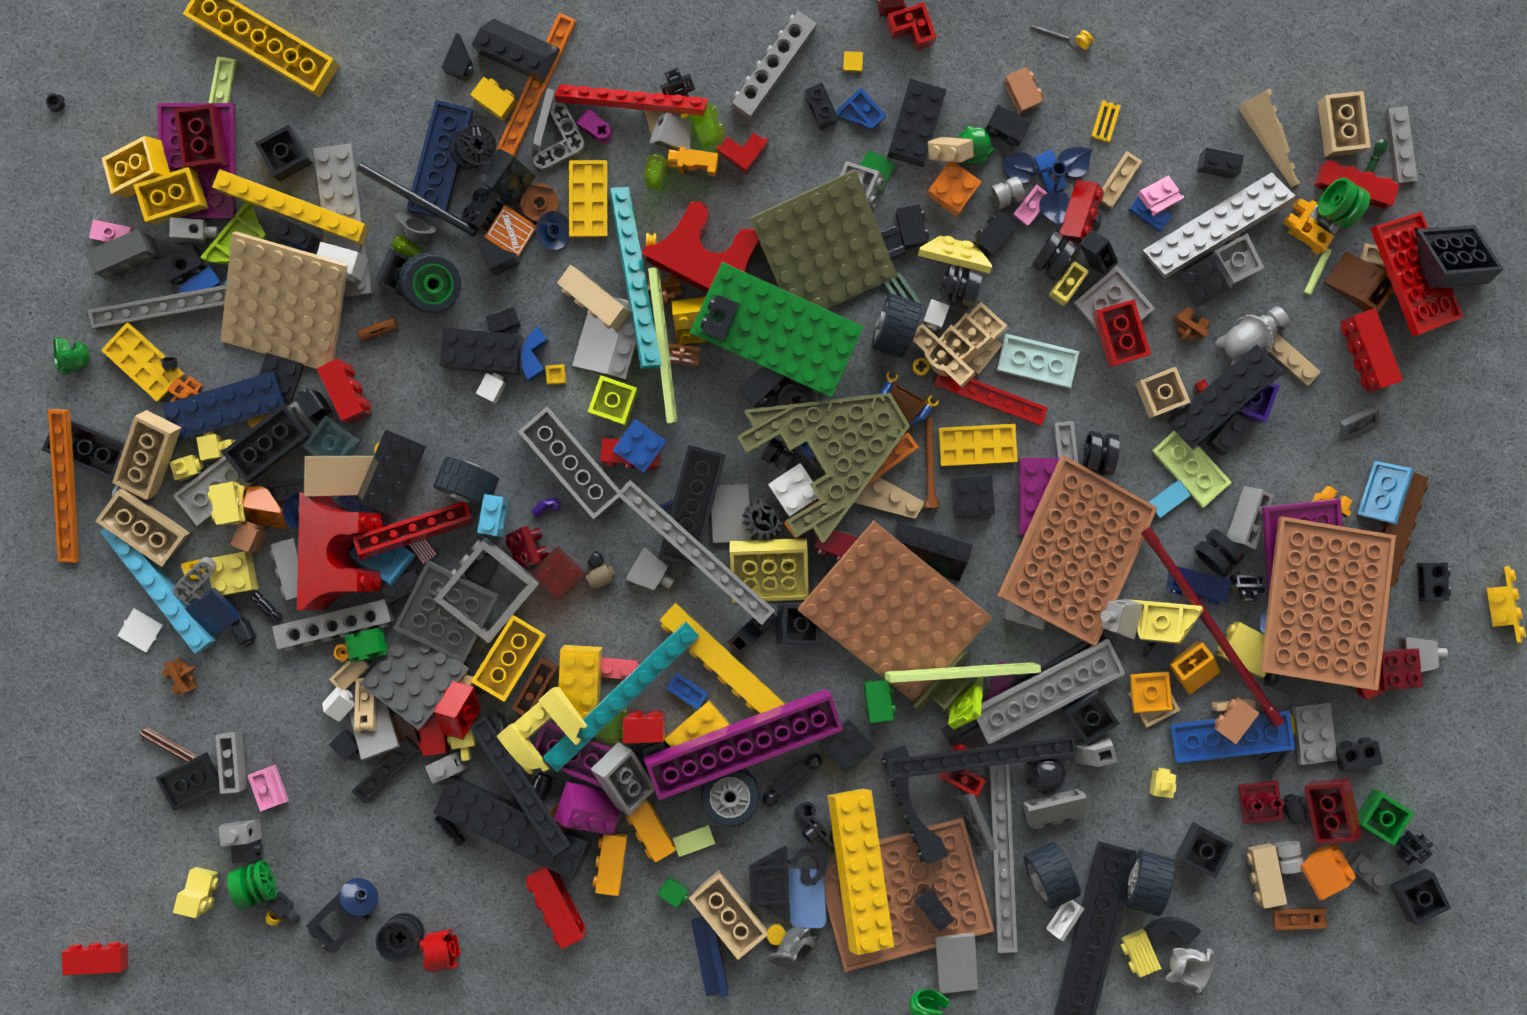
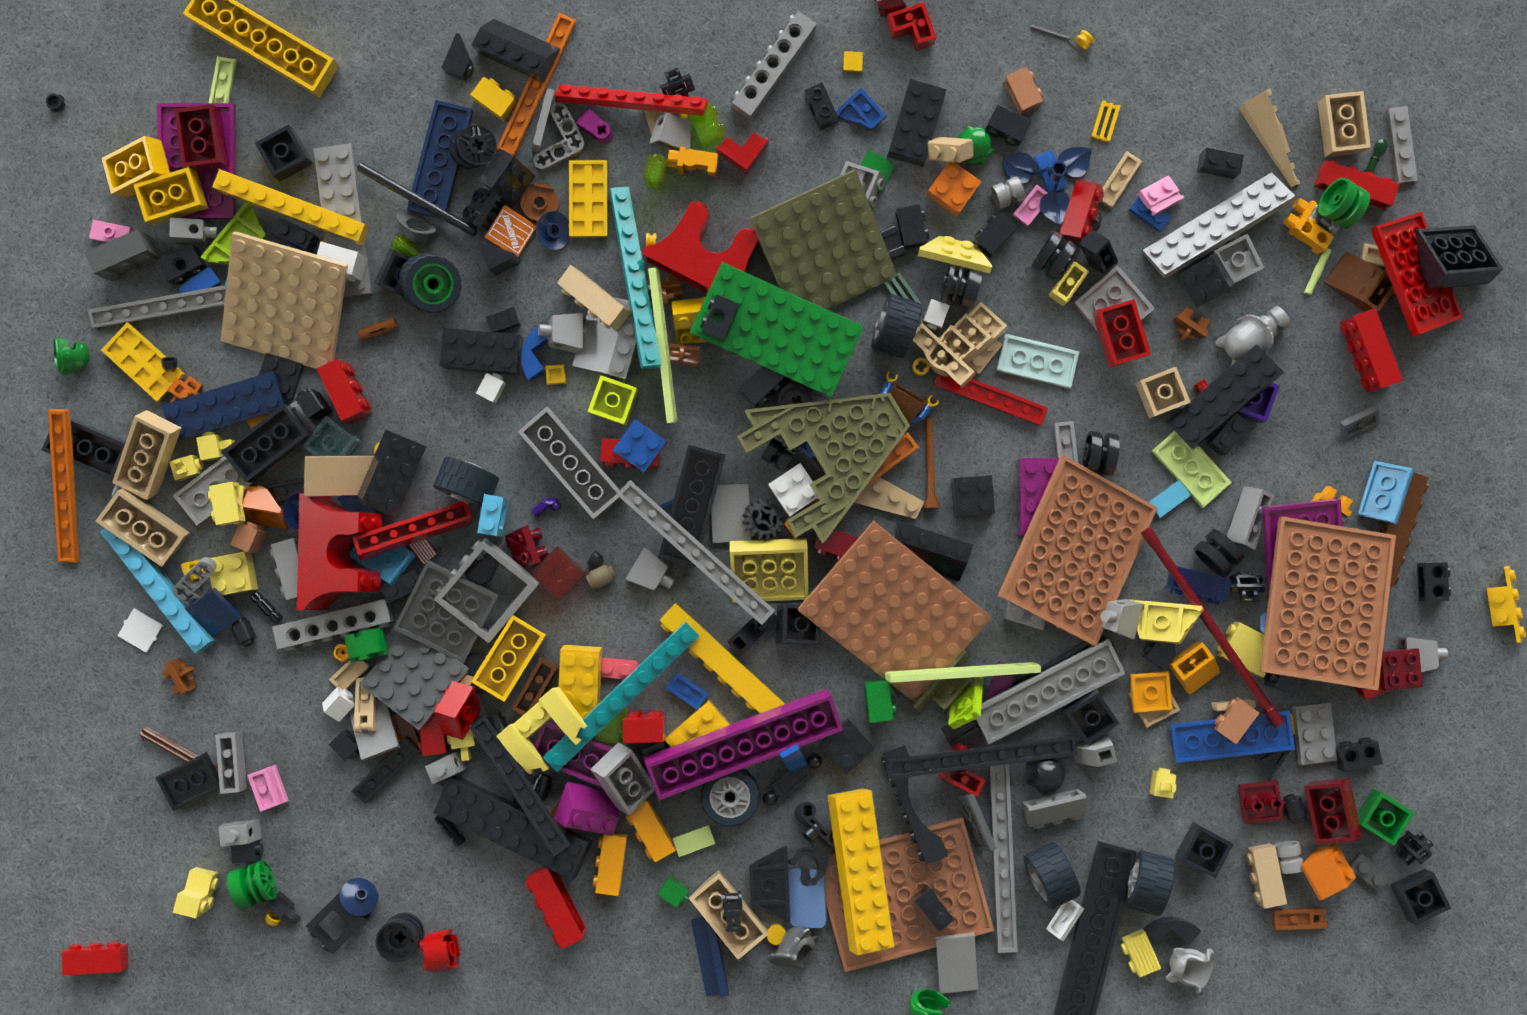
yellow plate [938,424,1018,466] -> none
tan plate [1268,334,1321,386] -> none
none -> light grey torso [538,313,583,354]
none -> black connector [722,891,743,932]
none -> blue slope [780,744,809,774]

